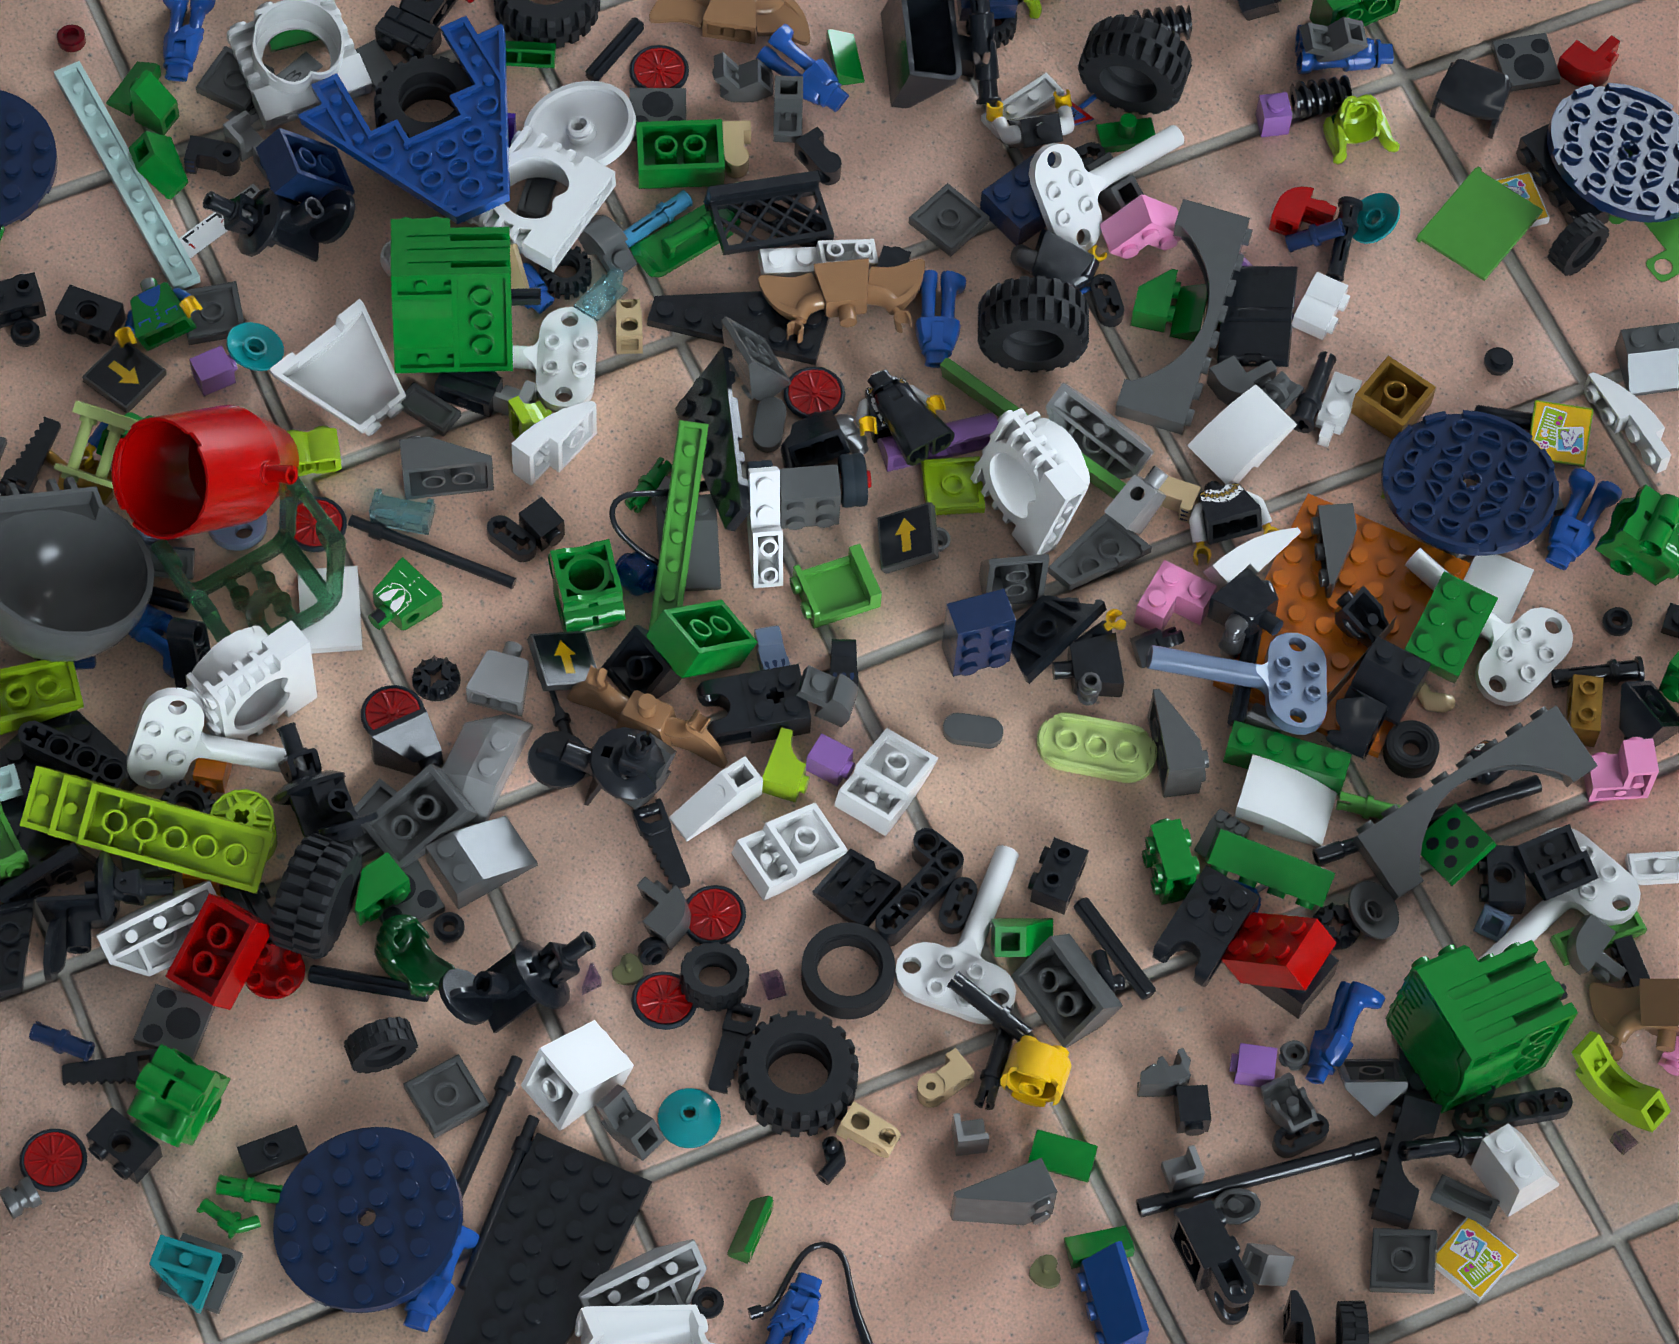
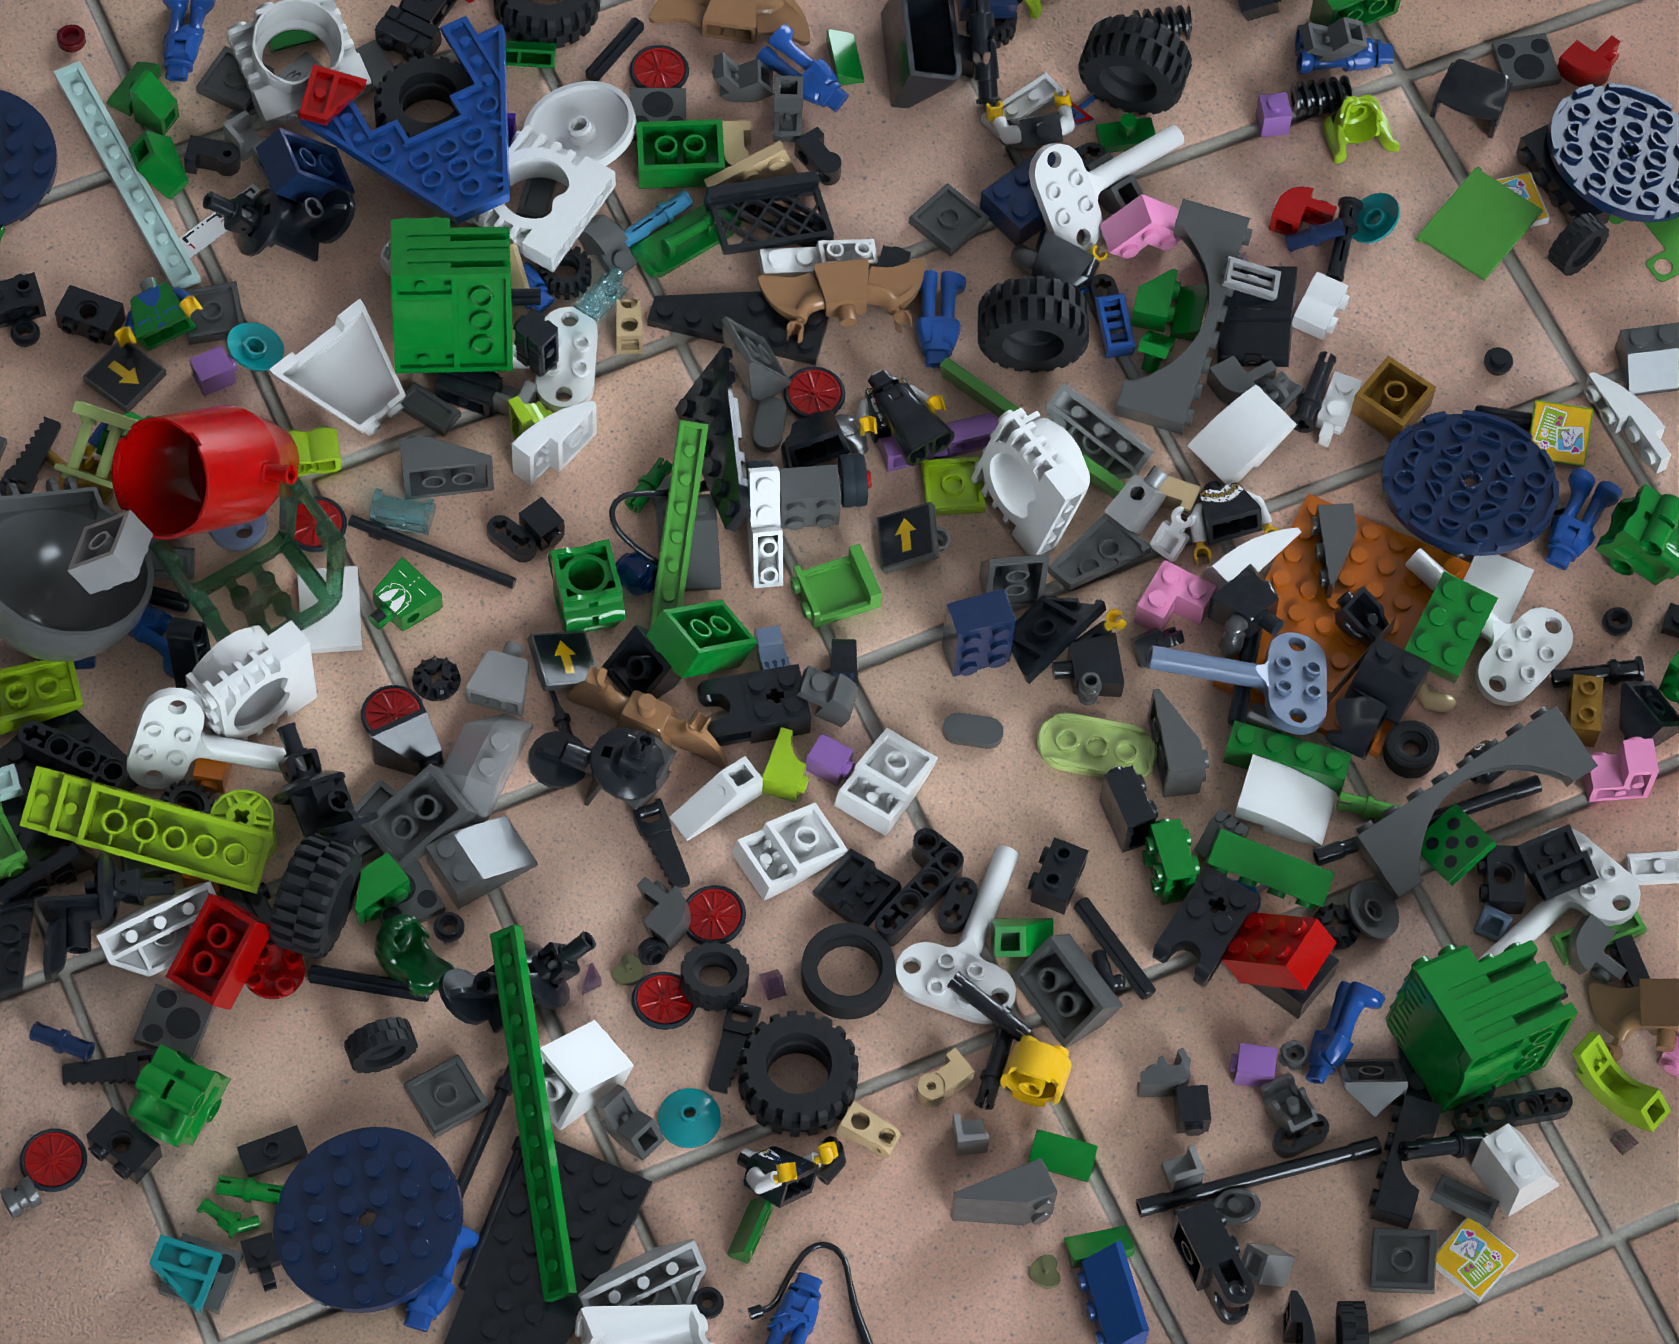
none -> light grey brick [67,510,153,595]
none -> black plate [240,1232,280,1292]
none -> red wing [298,64,367,126]
none -> green plate [490,925,577,1302]
none -> black brick [513,310,559,377]
none -> tan wing [704,140,797,187]
none -> torso [737,1142,838,1208]
none -> blue slope [1095,293,1136,358]
none -> black brick [1099,765,1158,853]
none -> green tile [1138,330,1176,373]
none -> white plate [1149,506,1197,562]
none -> light grey tile [1220,256,1281,301]

